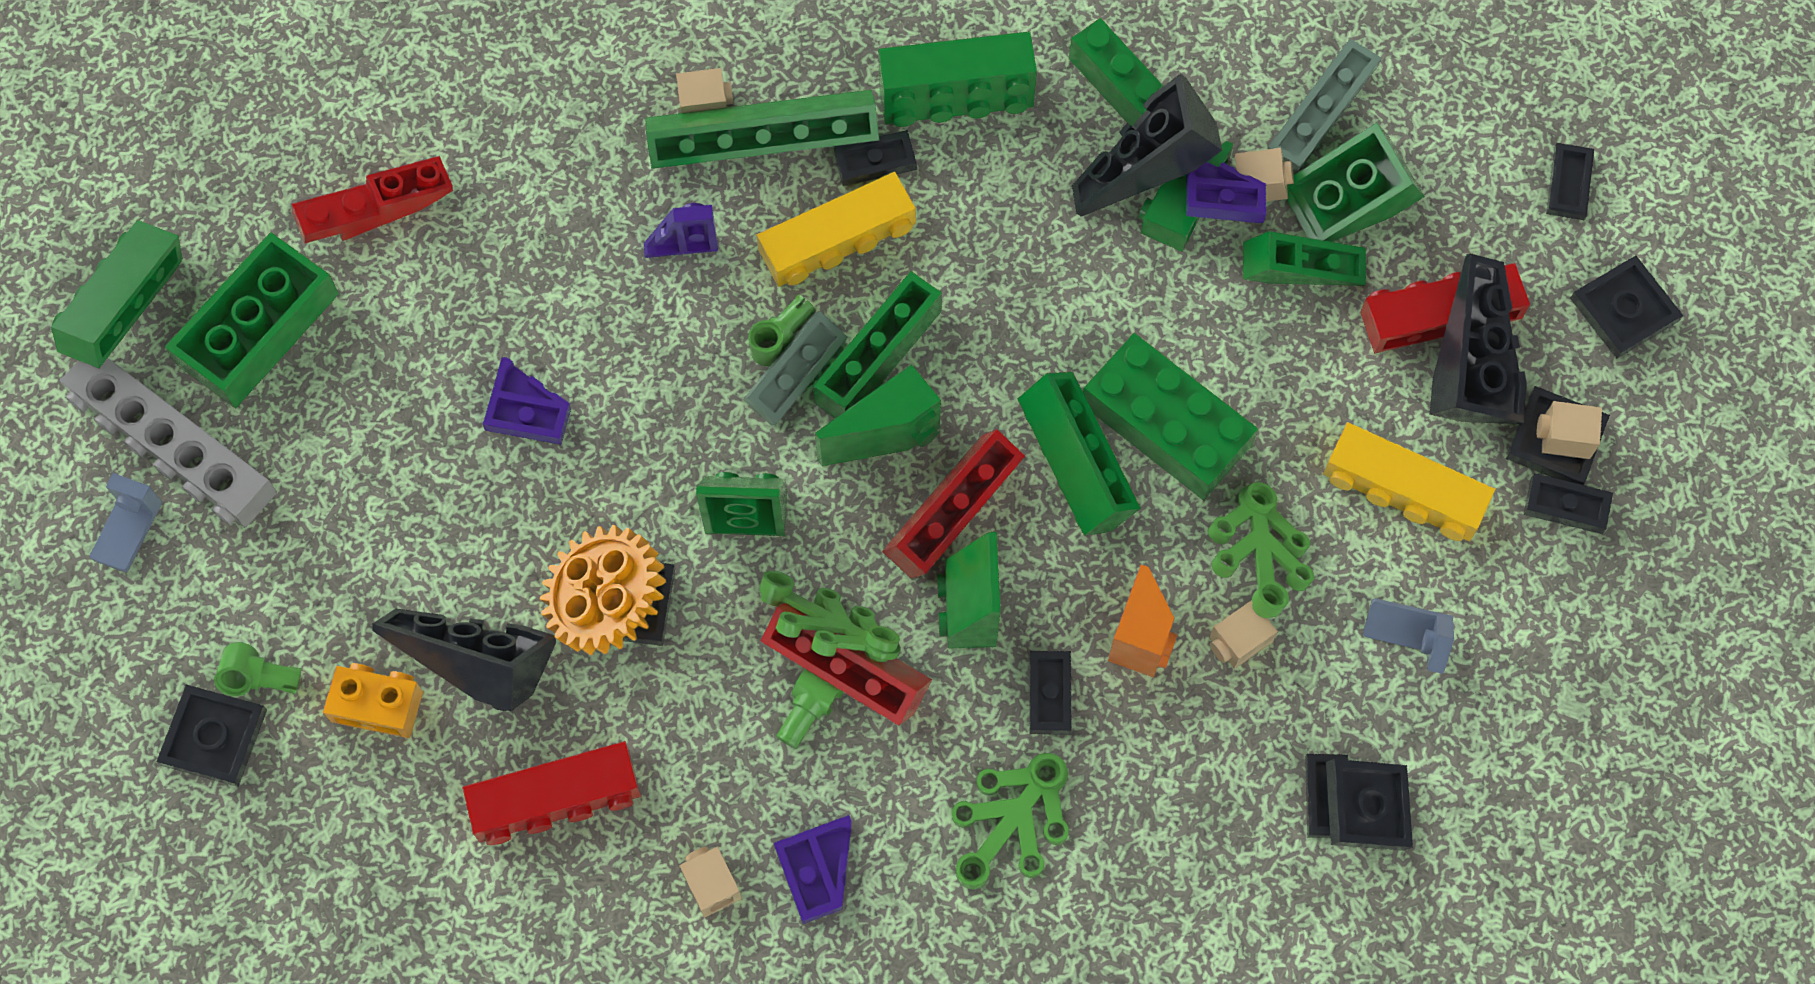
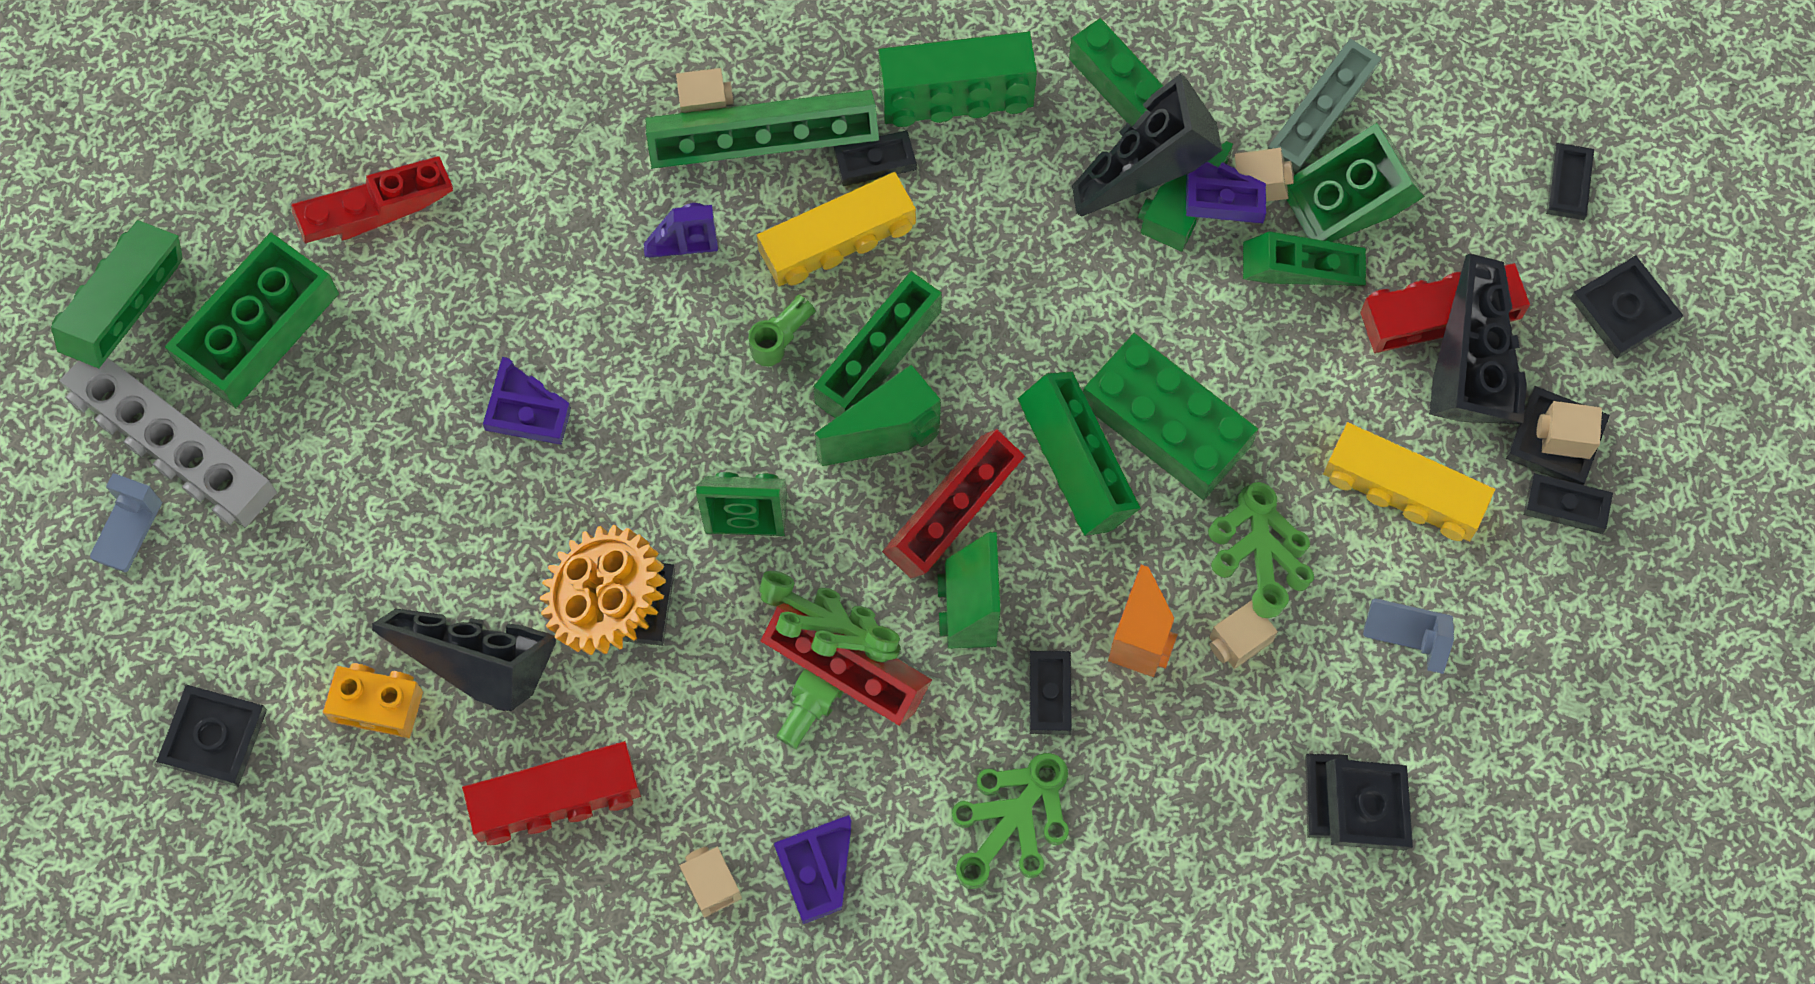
bright green pin [214,642,302,697] -> none
sand green plate [743,311,848,426] -> none

